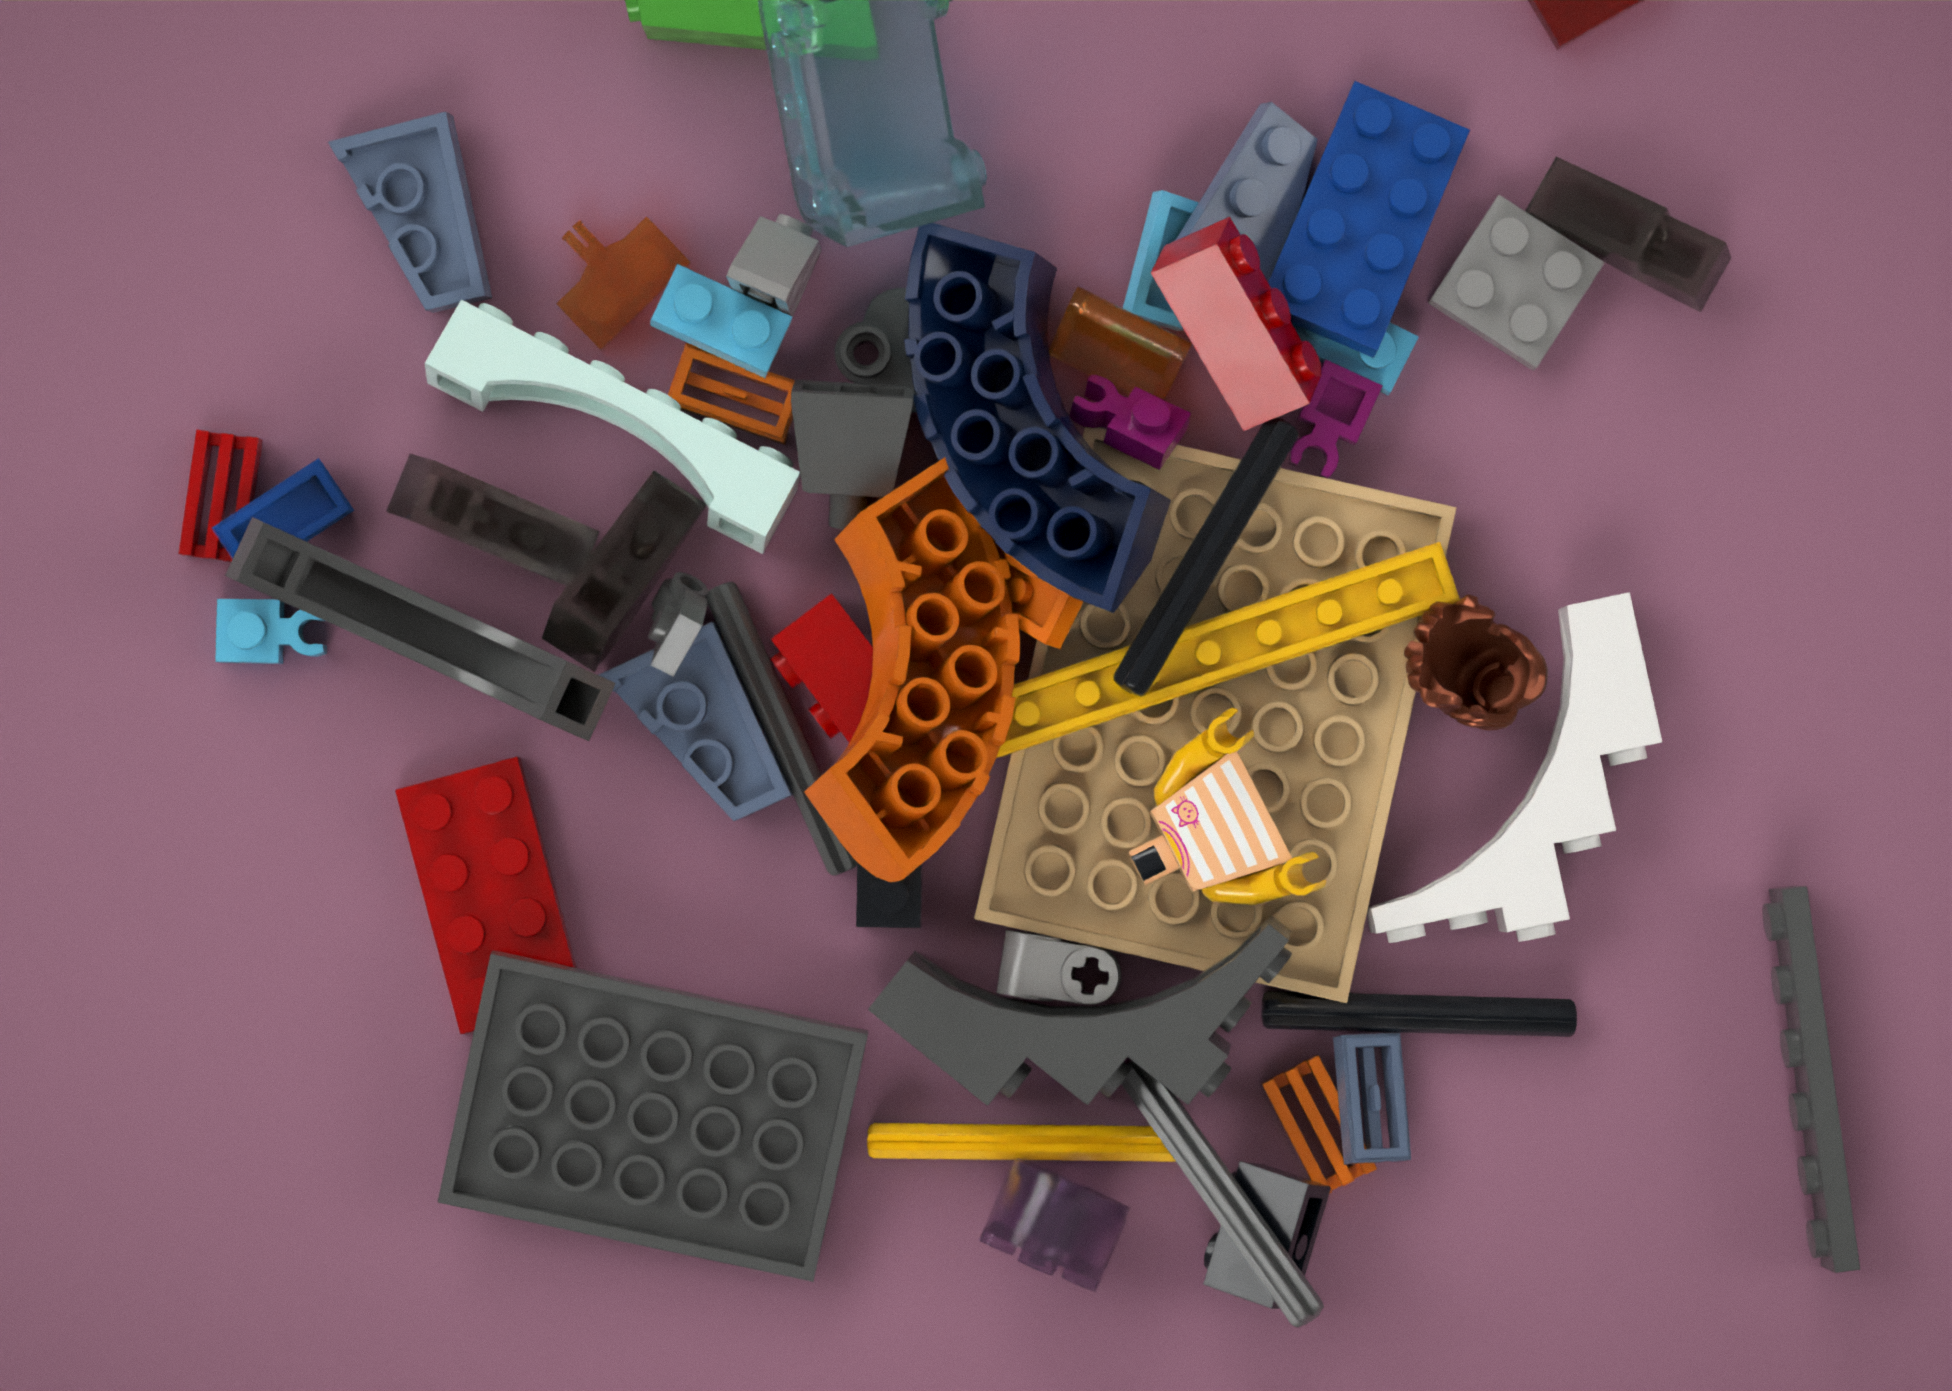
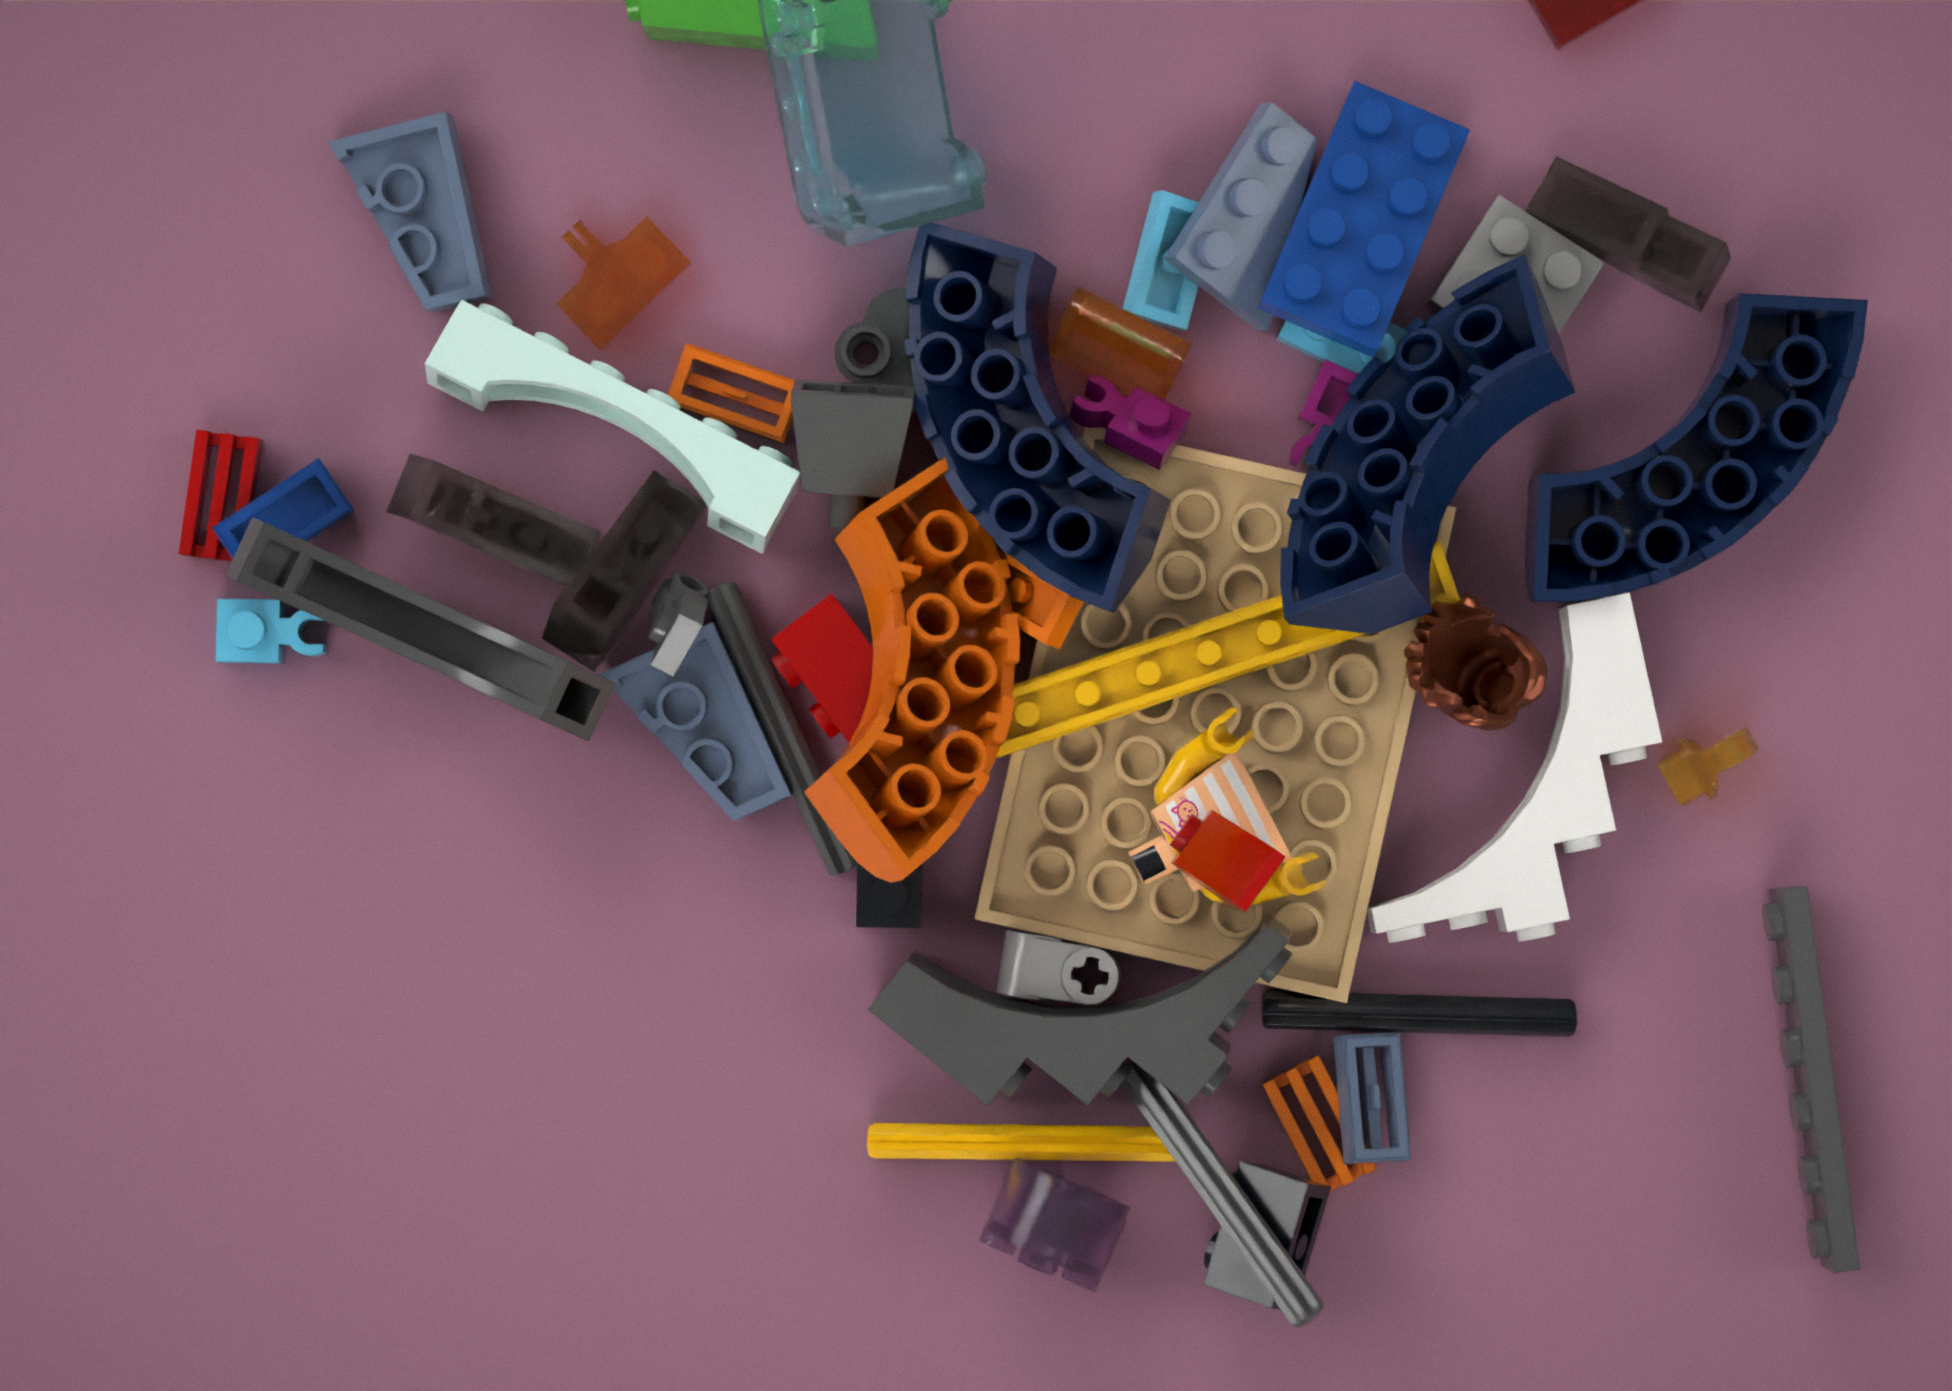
red plate [395,756,577,1035] -> none
dark grey plate [437,950,868,1282] -> none
medium azure plate [650,264,793,378] -> none
light grey slope [726,214,822,319] -> none
black axle [1113,417,1299,697] -> none
brick [1151,217,1321,431] -> none
none -> red slope [1170,810,1286,912]
none -> dark blue brick [1280,254,1576,634]
none -> dark blue brick [1525,293,1868,602]
none -> clear yellow piece [1656,726,1759,806]

